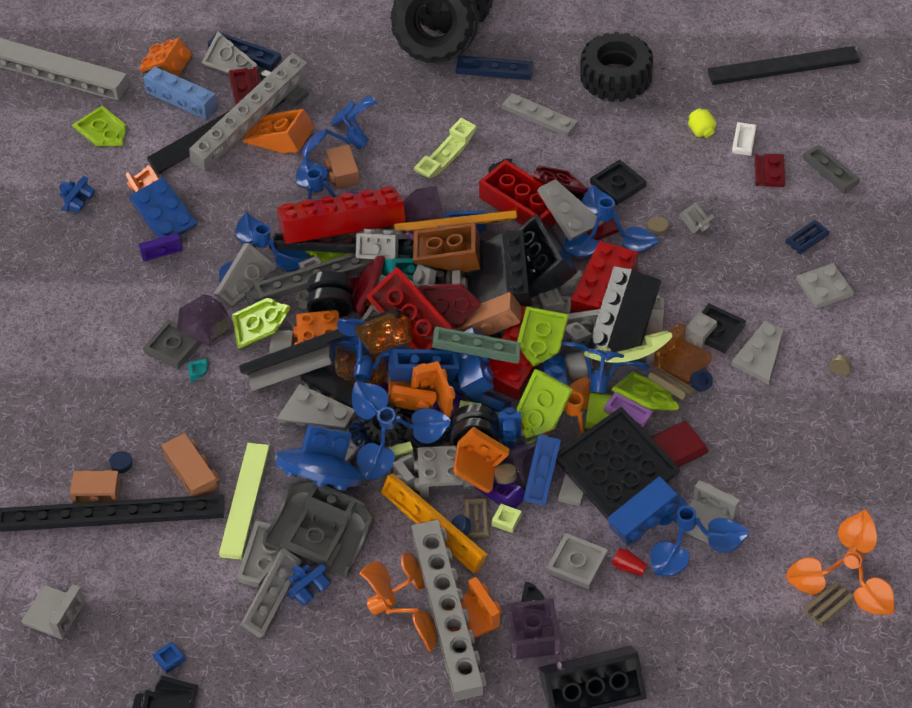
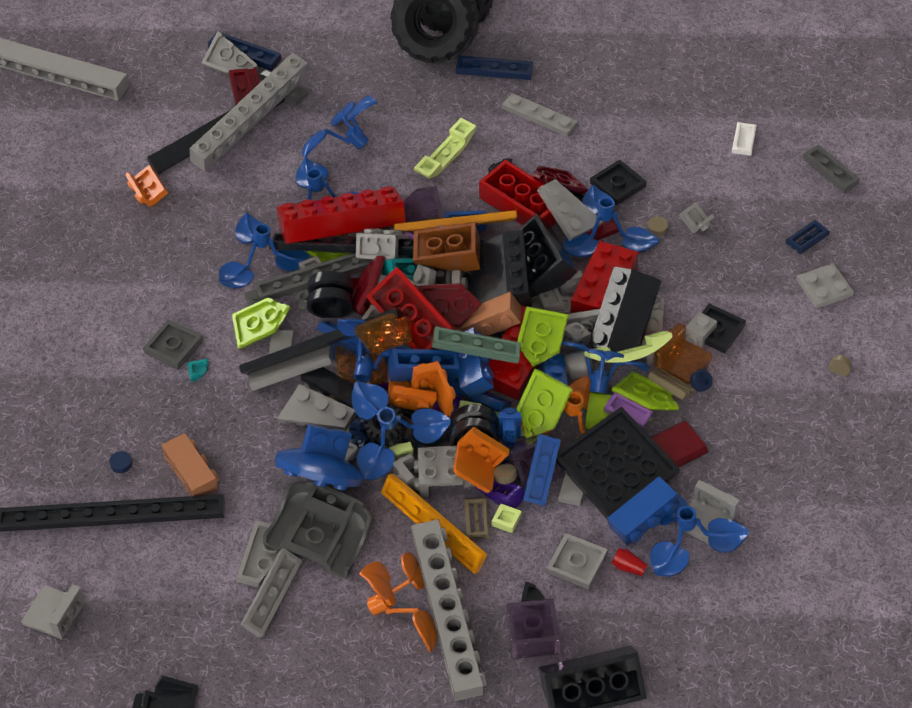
blue hips [59,175,95,213] -> none
nougat brick [70,470,121,503] -> none
lime tile [72,105,126,146] -> none
blue plate [129,177,197,238] -> none
orange bracket [139,38,193,77] -> none
dark purple plate [139,233,183,262] -> none
medium blue brick [143,66,218,120] -> none
blue tile [153,642,186,674] -> none
clear purple slope [177,294,235,346] -> none
light grey wing [214,243,277,306] -> none
yellowish green tile [219,443,270,560] -> none
orange slope [242,109,315,153] -> none
blue hips [287,564,330,606] -> none
orange bracket [293,310,339,345] -> none
nougat brick [324,145,360,189] -> none
orange bracket [443,577,502,639] -> none
dark blue tile [451,515,471,536] -> none
black tyre [580,32,653,102] -> none
neon yellow head [688,108,717,138] -> none
black tile [707,46,860,85] -> none
light grey wing [731,321,783,385] -> none
dark red plate [754,153,785,187] -> none
orange plant [786,509,895,615] -> none
dark tan tile [804,581,854,627] -> none

